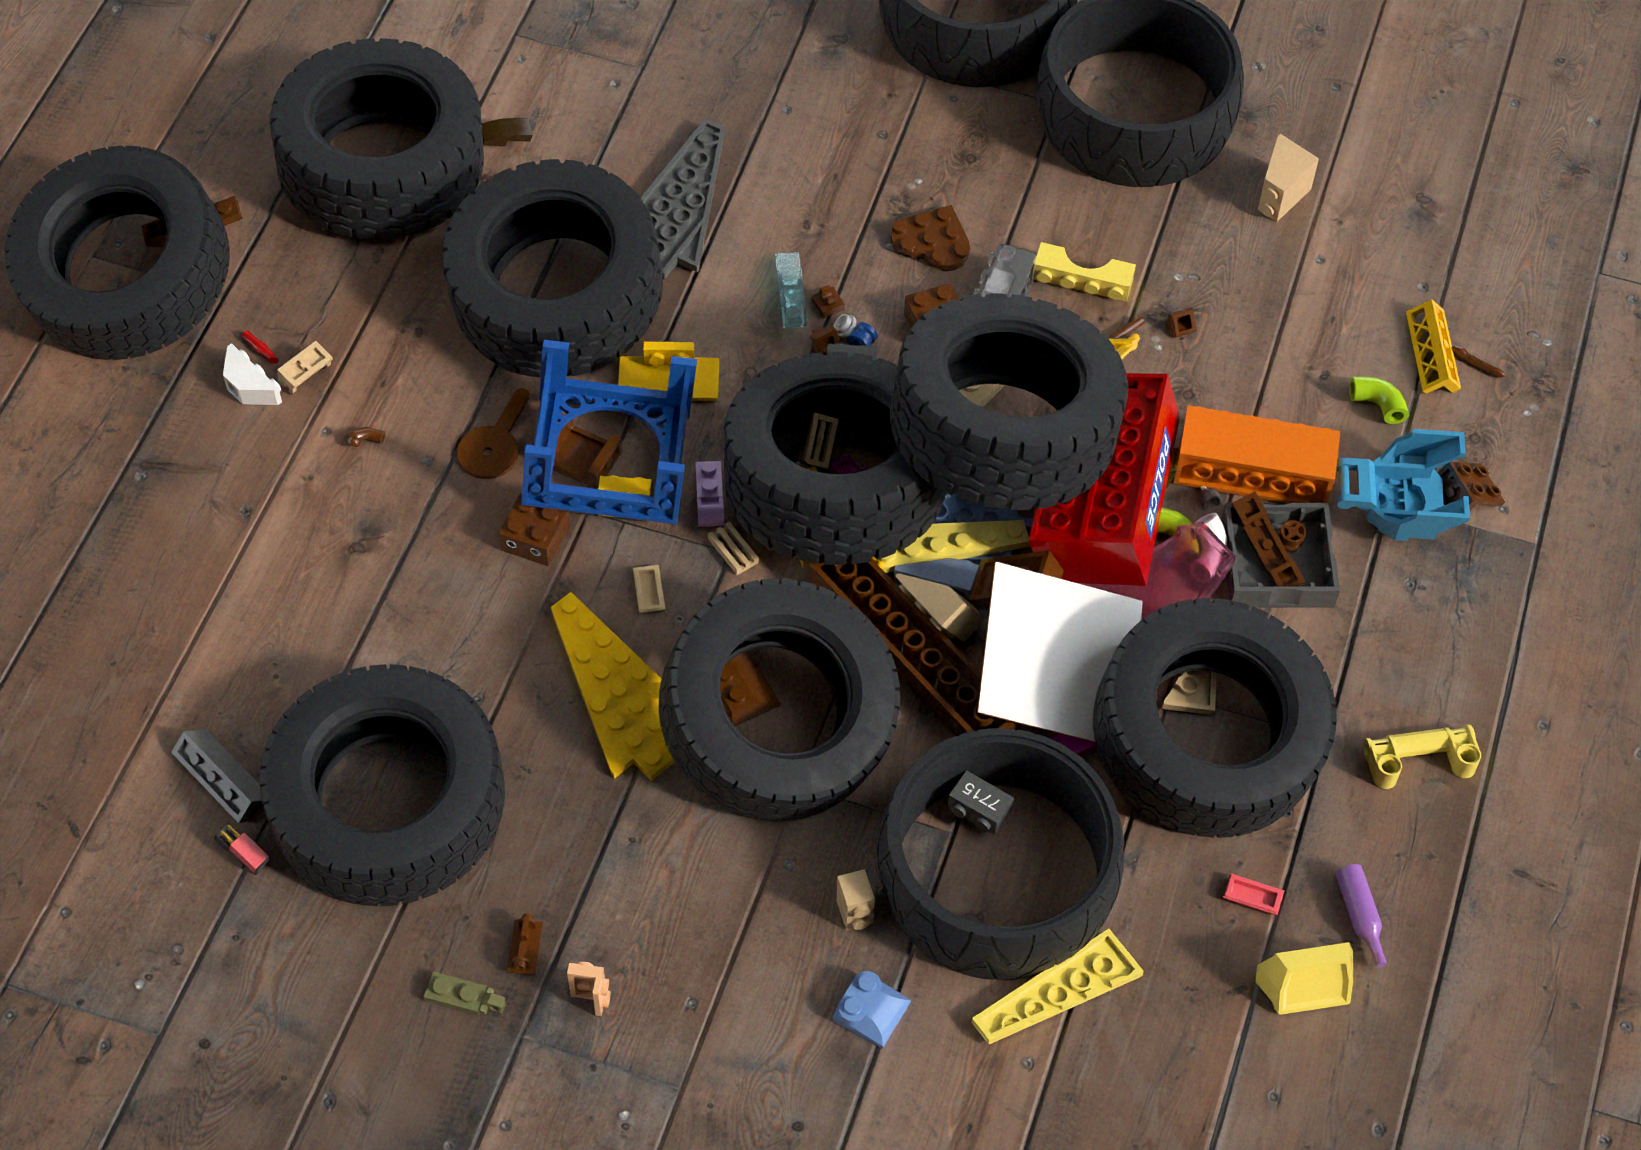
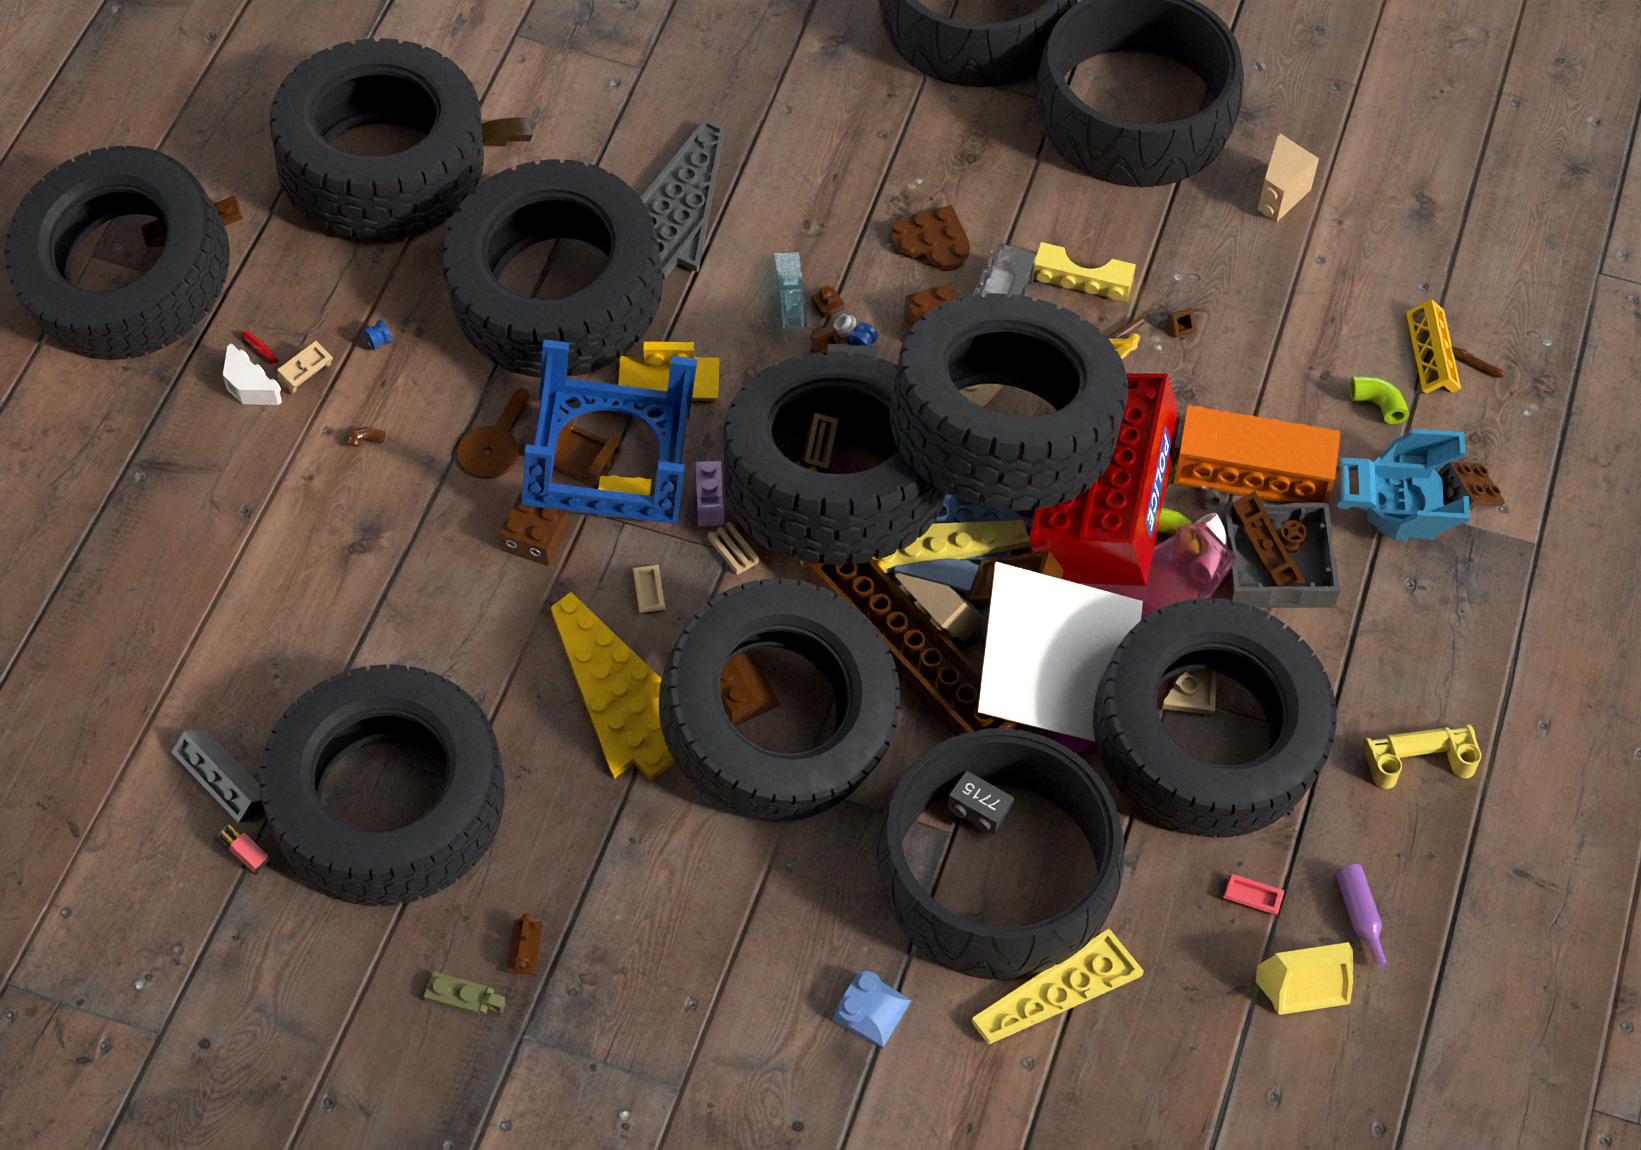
light nougat bracket [567,962,611,1016] -> none
tan brick [836,869,875,930] -> none
none -> blue wheel [363,320,393,351]

